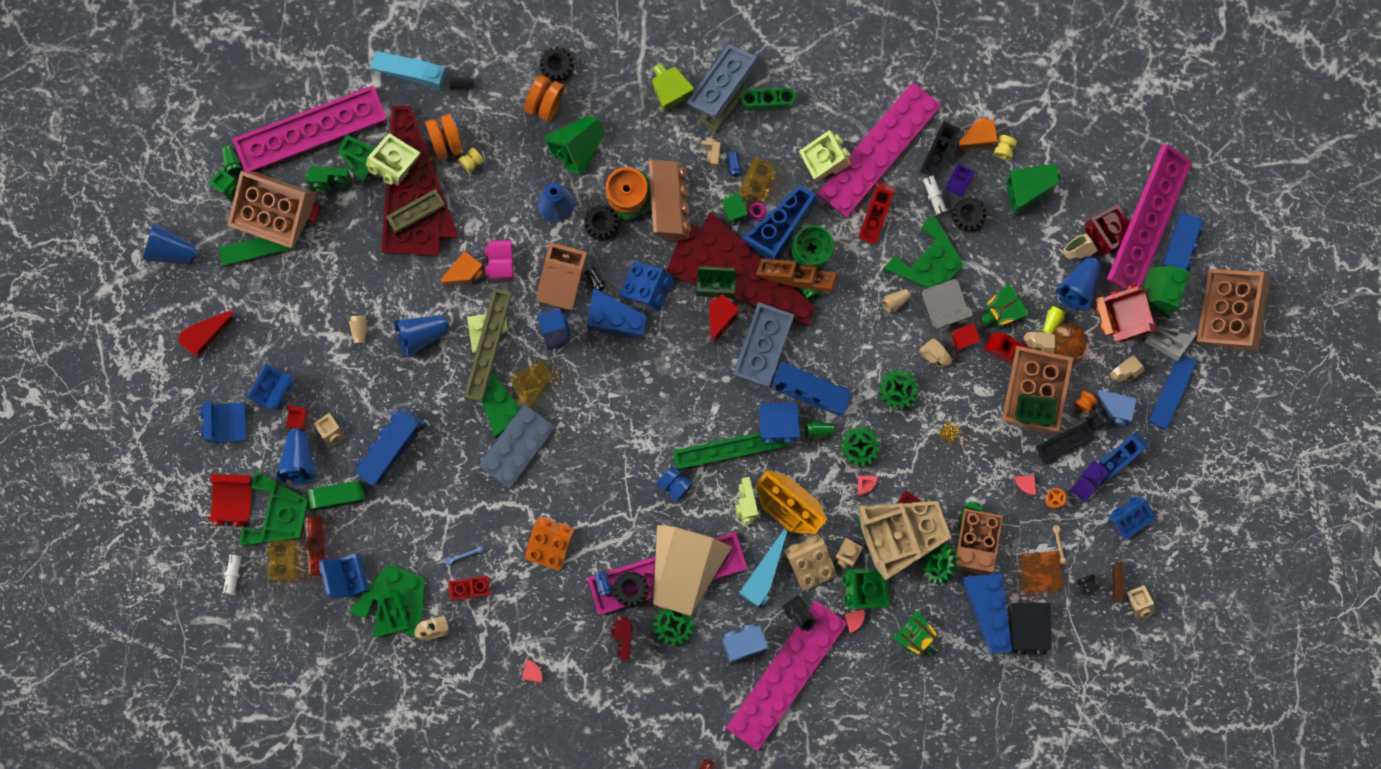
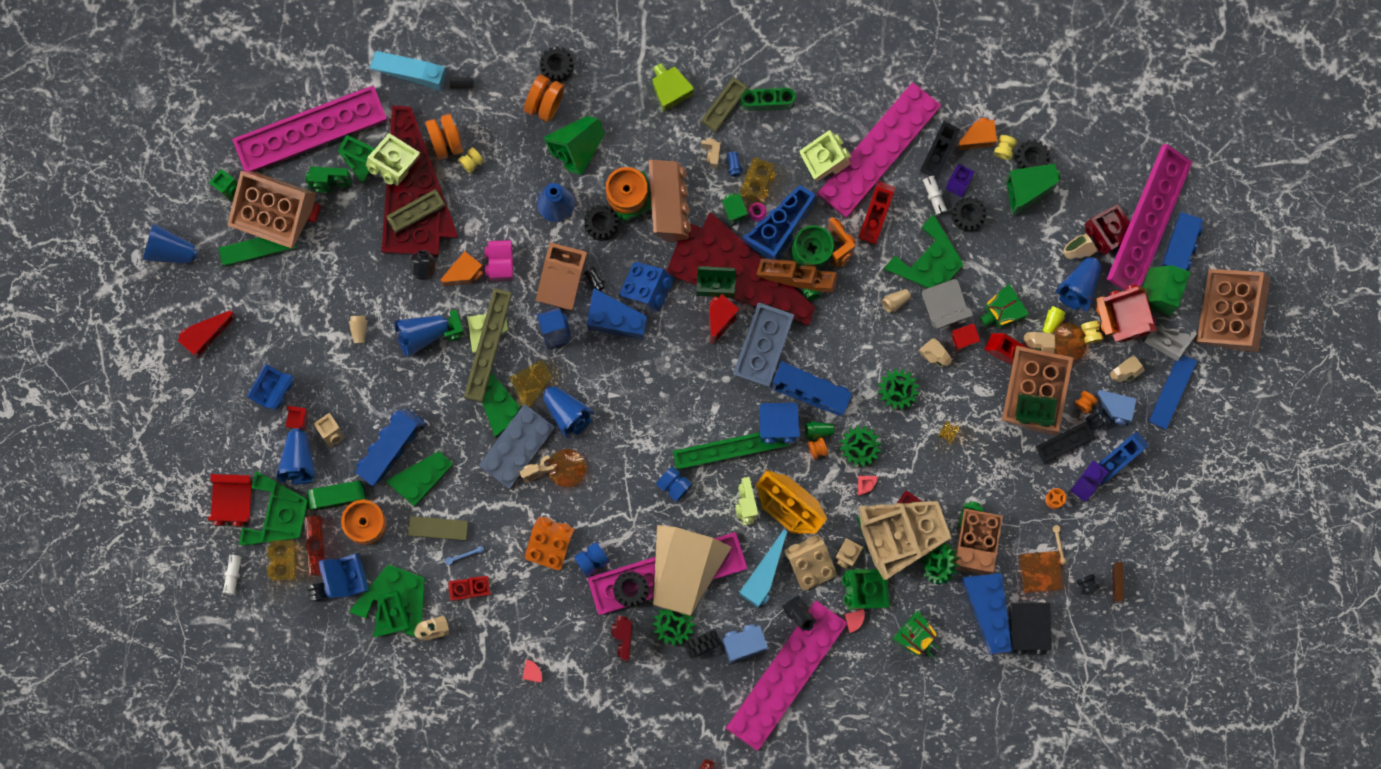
blue bracket [200,401,247,443] -> none
green cone [222,146,242,175] -> none
blue pin [594,571,613,597] -> none
sand blue plate [686,44,760,120] -> none
coral tile [1014,475,1036,495] -> none
blue bracket [1108,496,1157,540] -> none
tan bracket [1127,585,1155,620] -> none
none -> black wheel [306,583,328,602]
none -> orange wheel [341,500,387,546]
none -> green wing [386,451,453,507]
none -> olive tile [408,516,468,541]
none -> black head [410,250,435,280]
none -> green bracket [444,310,464,341]
none -> tan plate [519,455,555,483]
none -> blue cone [543,386,595,439]
none -> clear orange dish [548,449,586,488]
none -> blue wheel [574,542,610,578]
none -> black tyre [684,629,722,659]
none -> orange wheel [807,437,828,460]
none -> orange bracket [828,217,856,268]
none -> black tyre [1015,139,1051,169]
none -> light yellow wheel [1081,321,1104,344]

